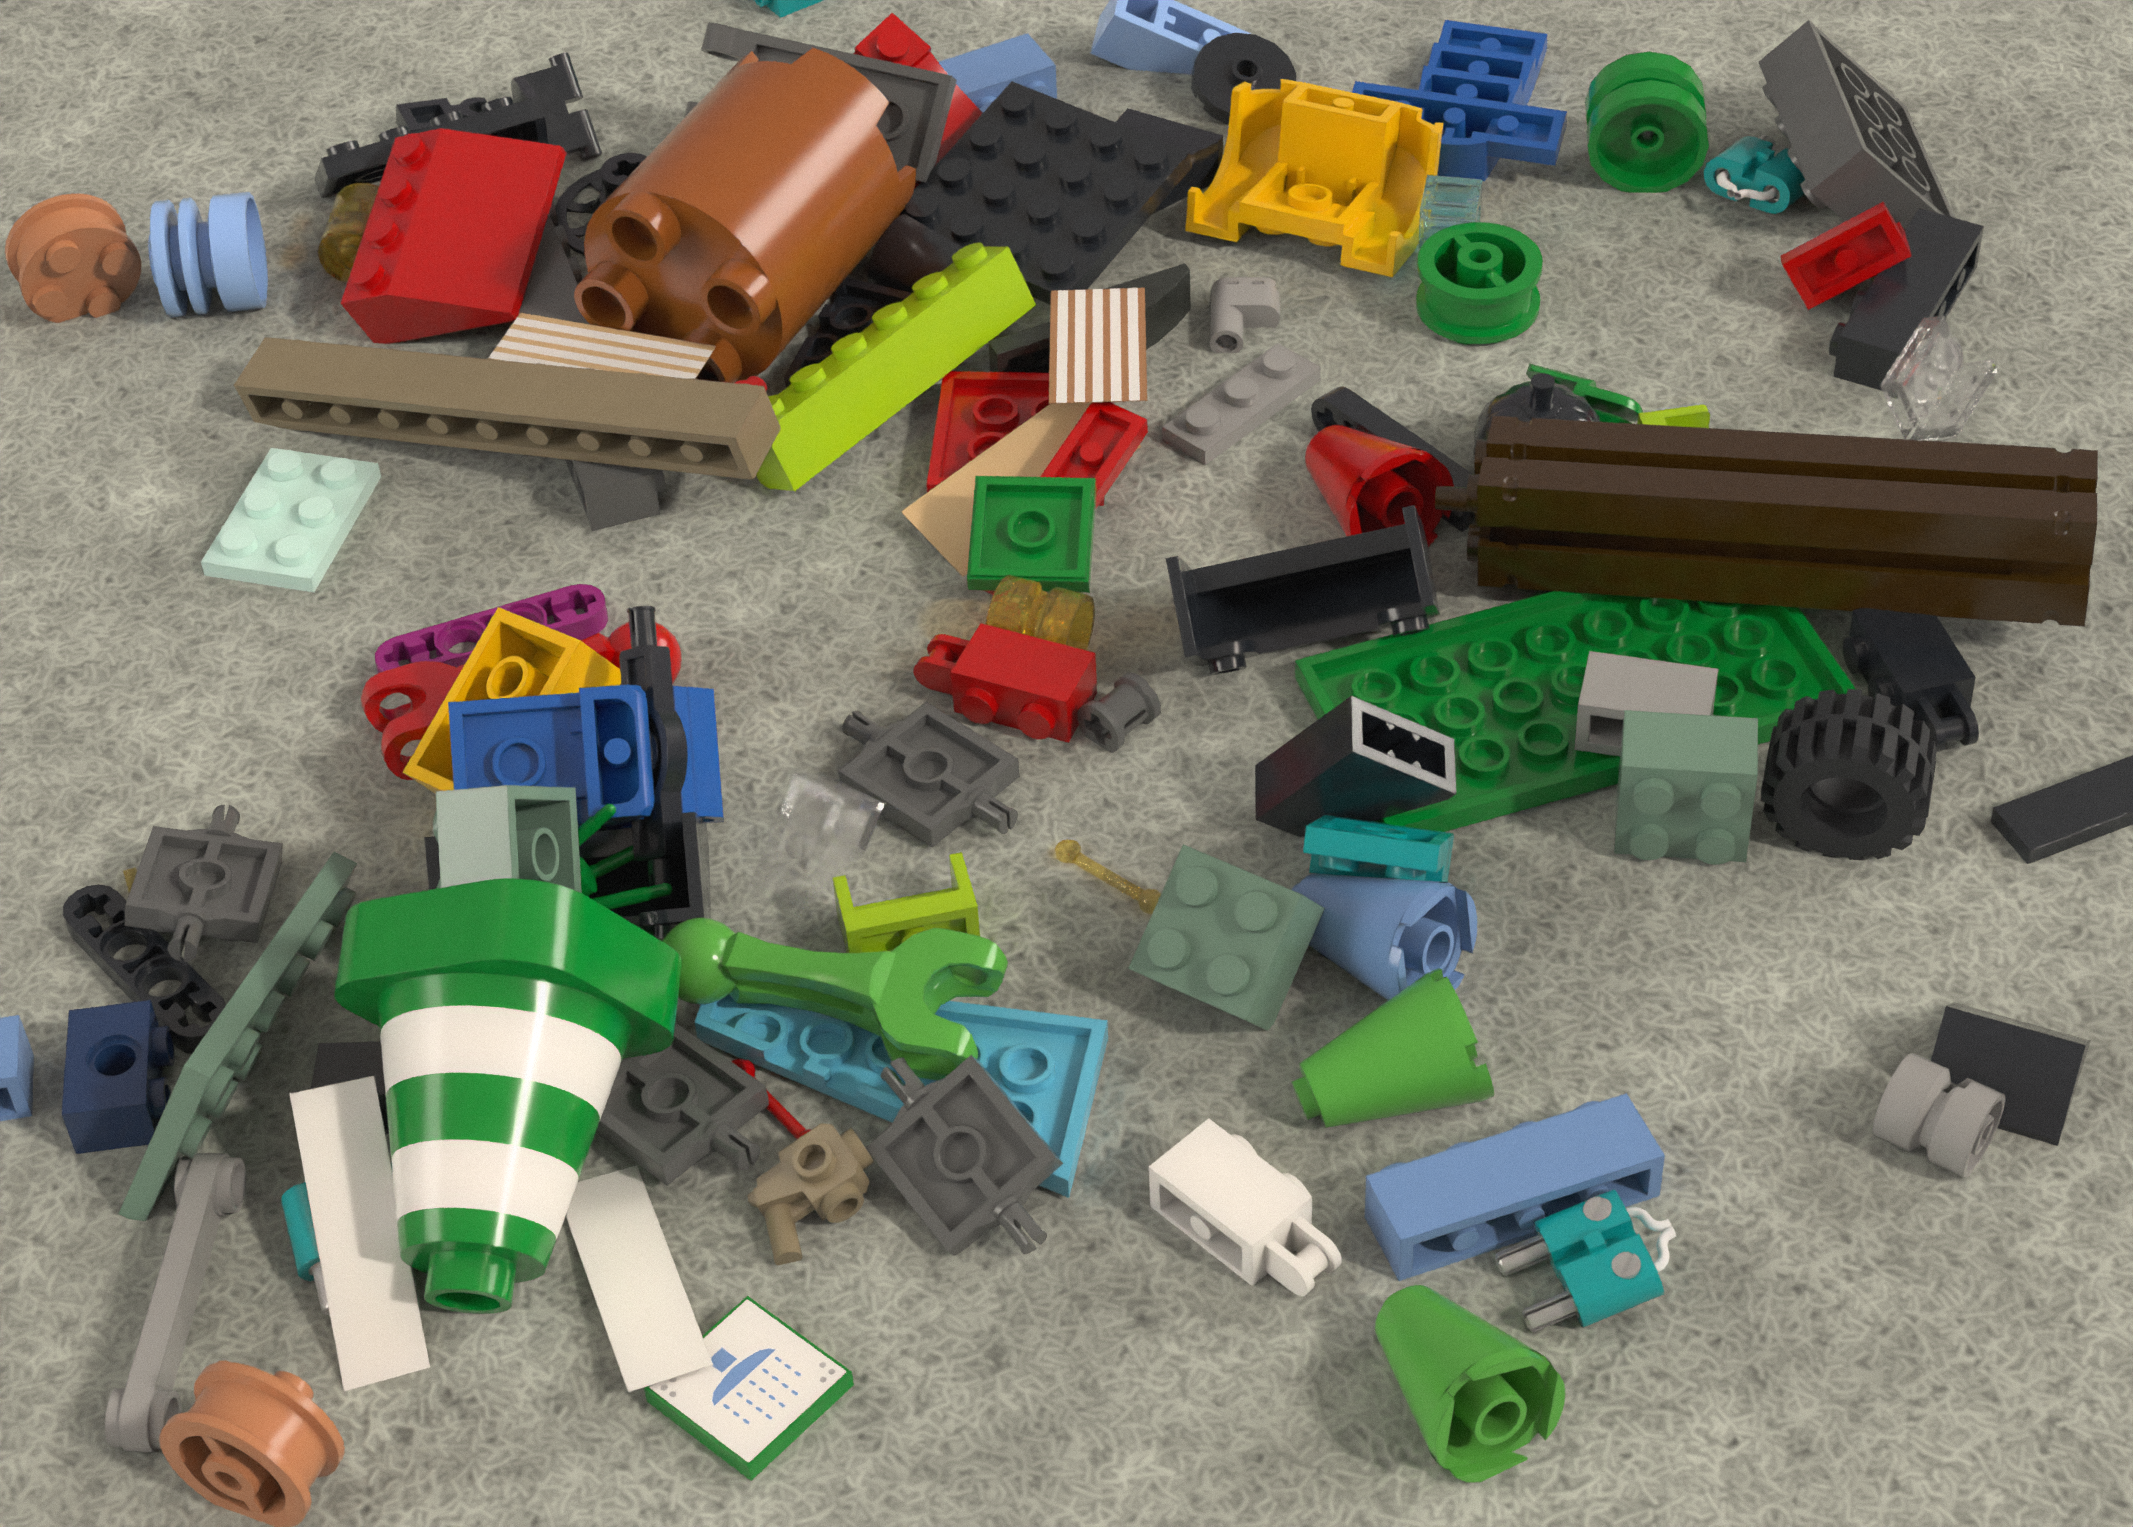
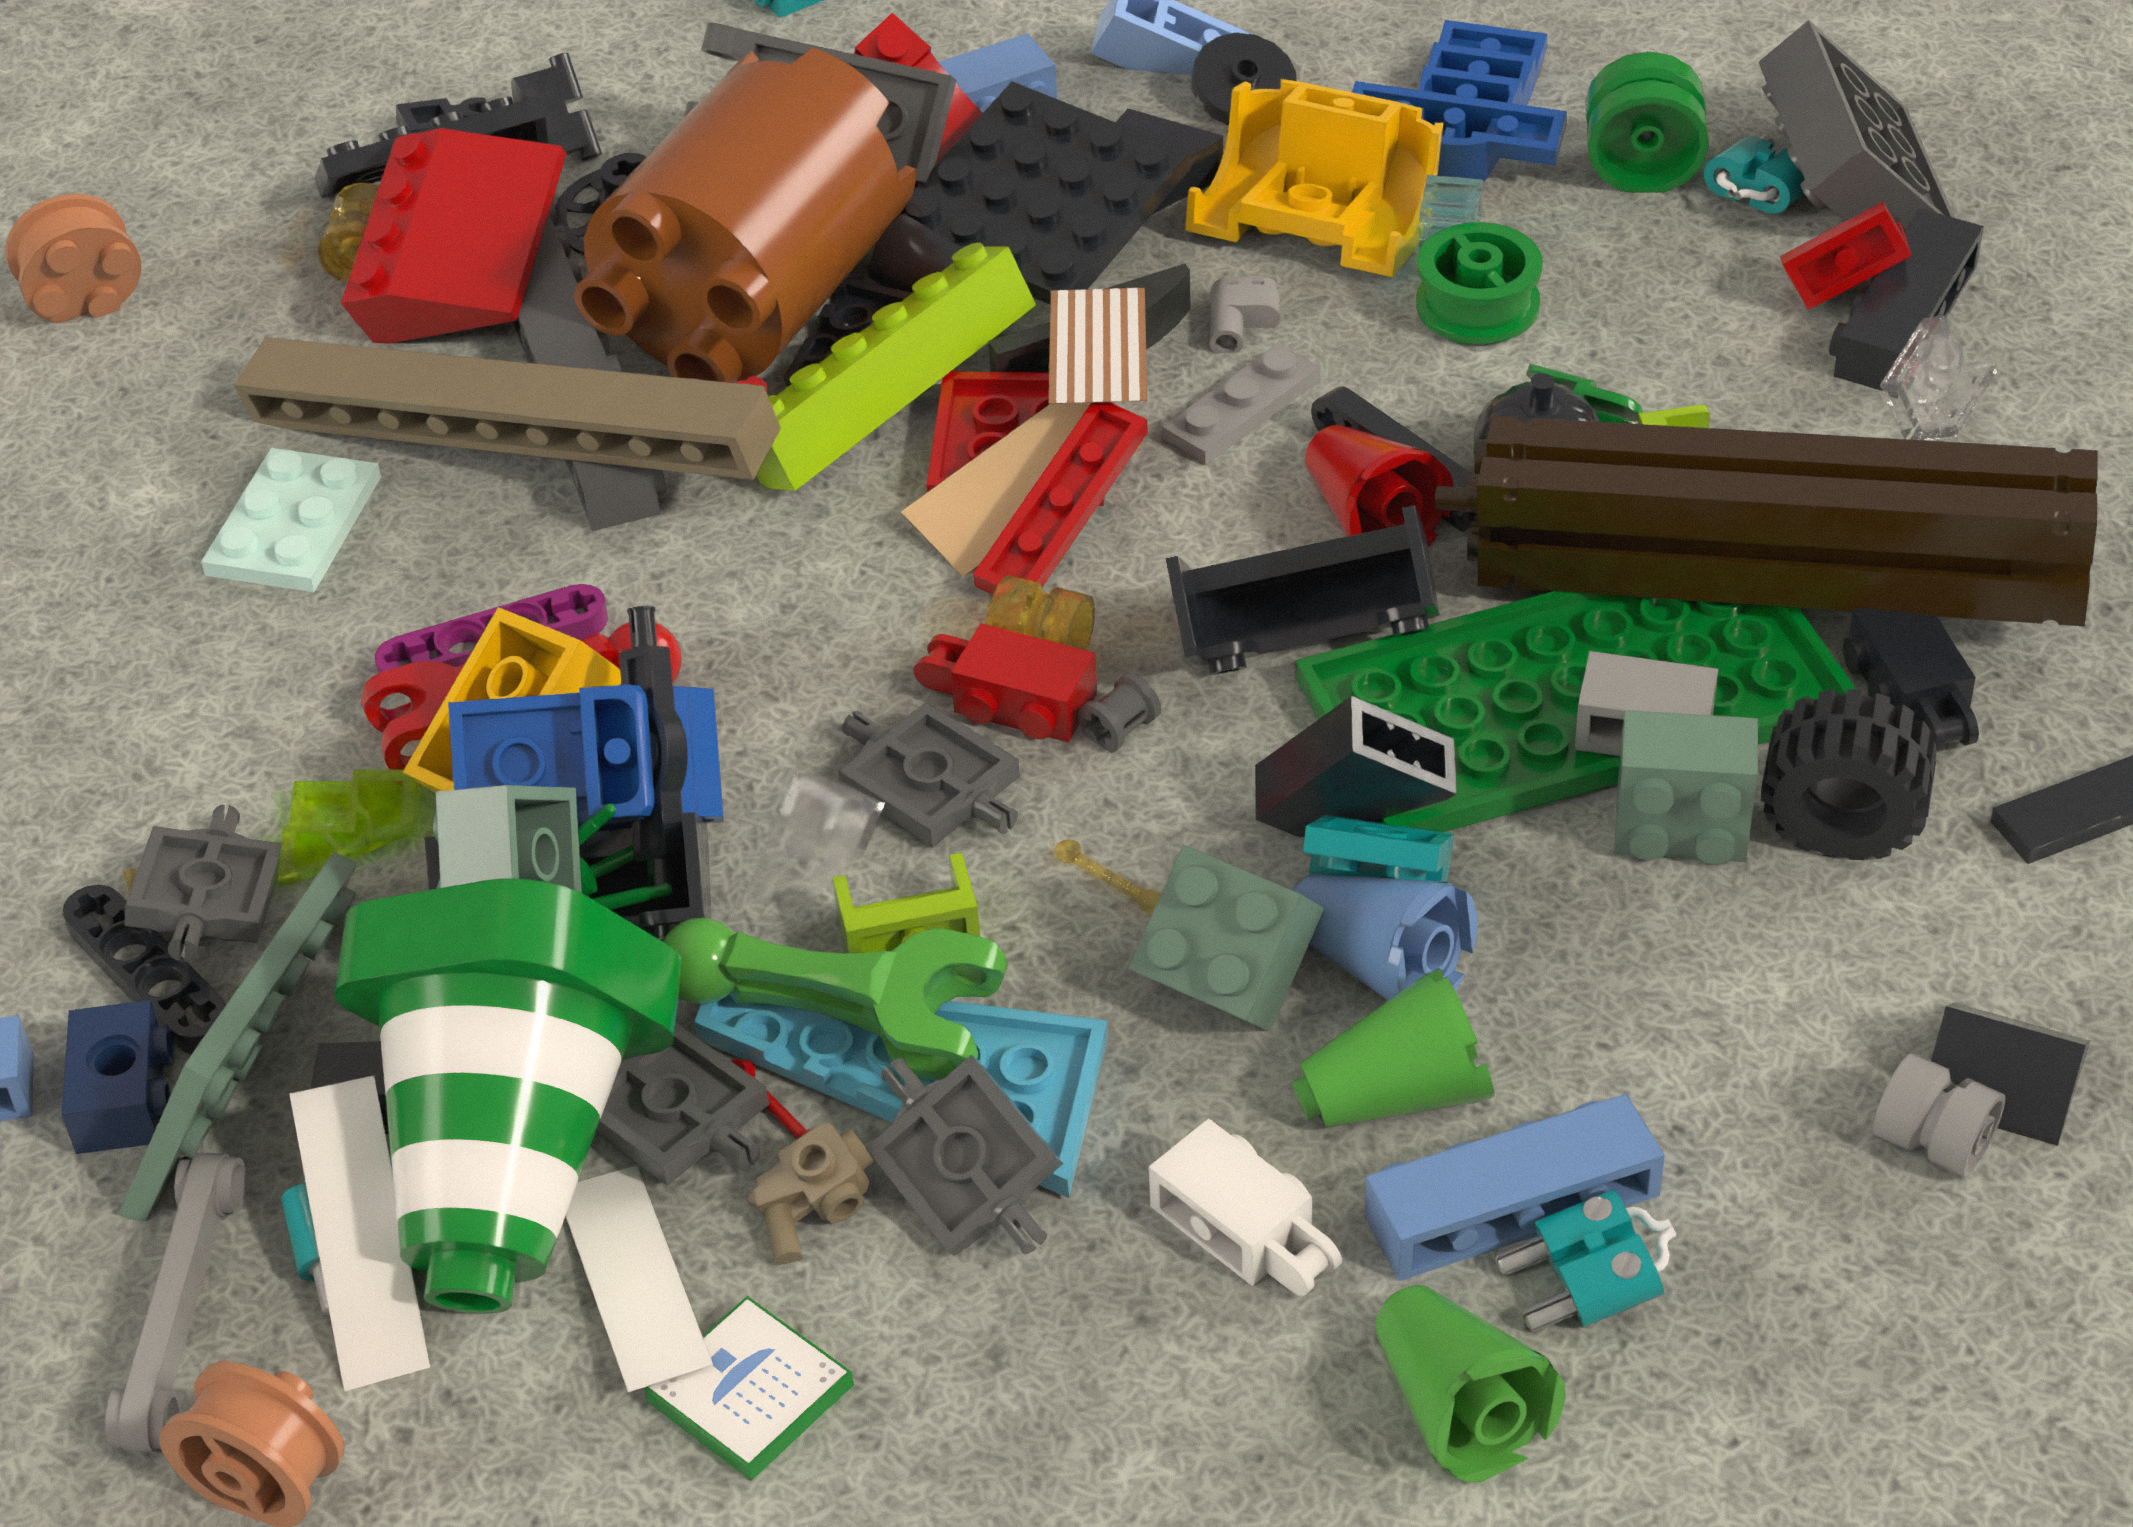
light blue wheel [148,192,268,317] -> none
sticker [489,313,716,379] -> none
green tile [967,476,1097,593] -> none
none -> clear neon green slope [278,769,424,886]

